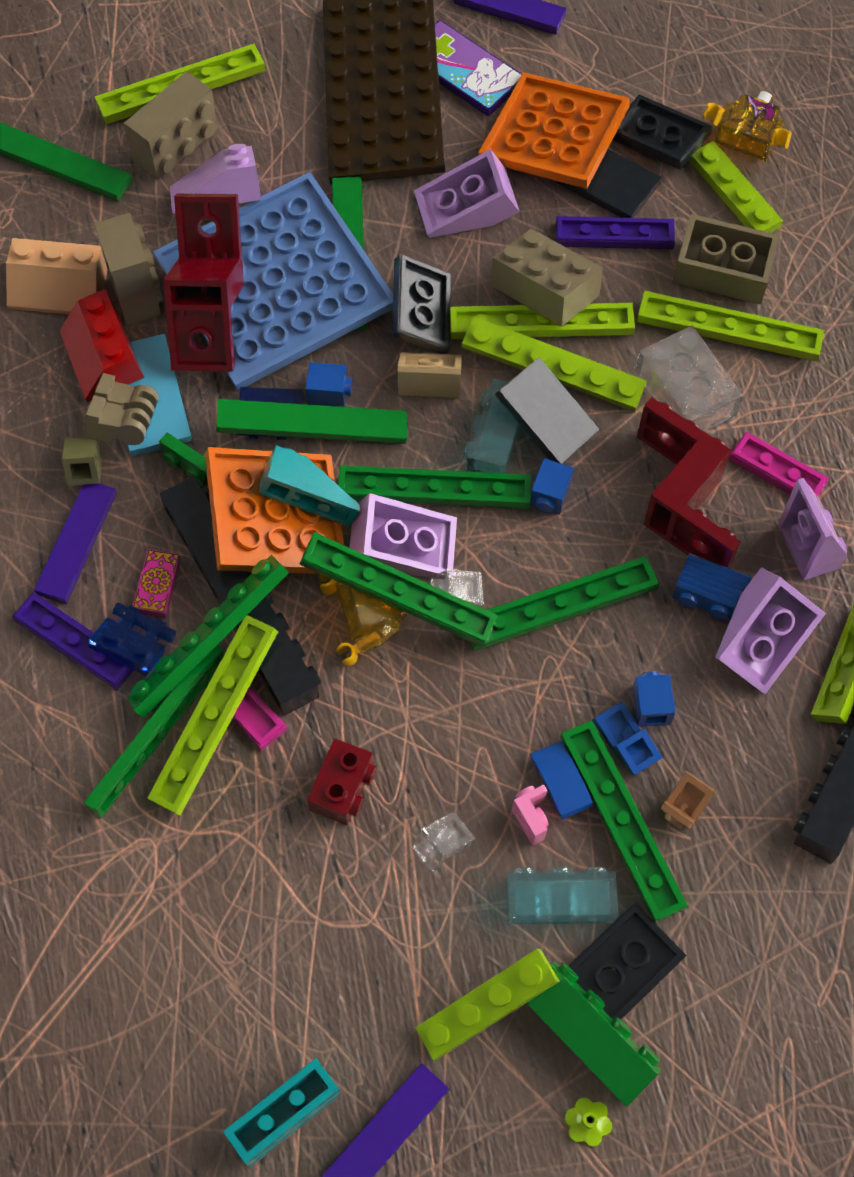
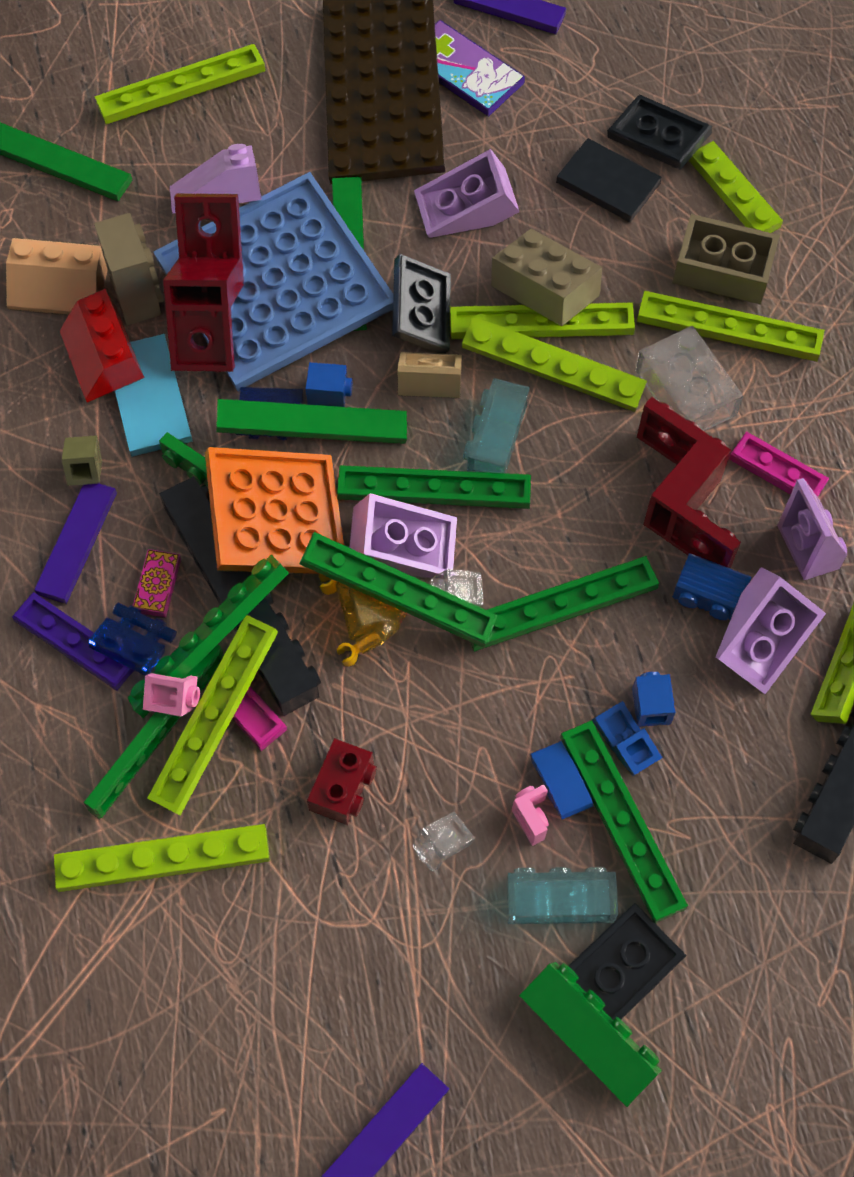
dark tan legs [85,373,159,445] -> none
dark tan brick [124,71,218,180] -> none
teal brick [223,1058,341,1168] -> none
teal slope [258,445,361,526] -> none
lime plate [415,948,560,1061] -> none
orange plate [478,72,630,189] -> none
tile [495,357,600,464] -> none
blue brick [530,458,574,515] -> none
dark purple tile [555,216,675,249] -> none
lime plant [565,1097,612,1147] -> none
medium nougat bracket [661,771,716,829] -> none
clear yellow torso [702,91,792,162] -> none
none -> lime plate [54,824,270,892]
none -> bright pink bracket [143,673,200,716]

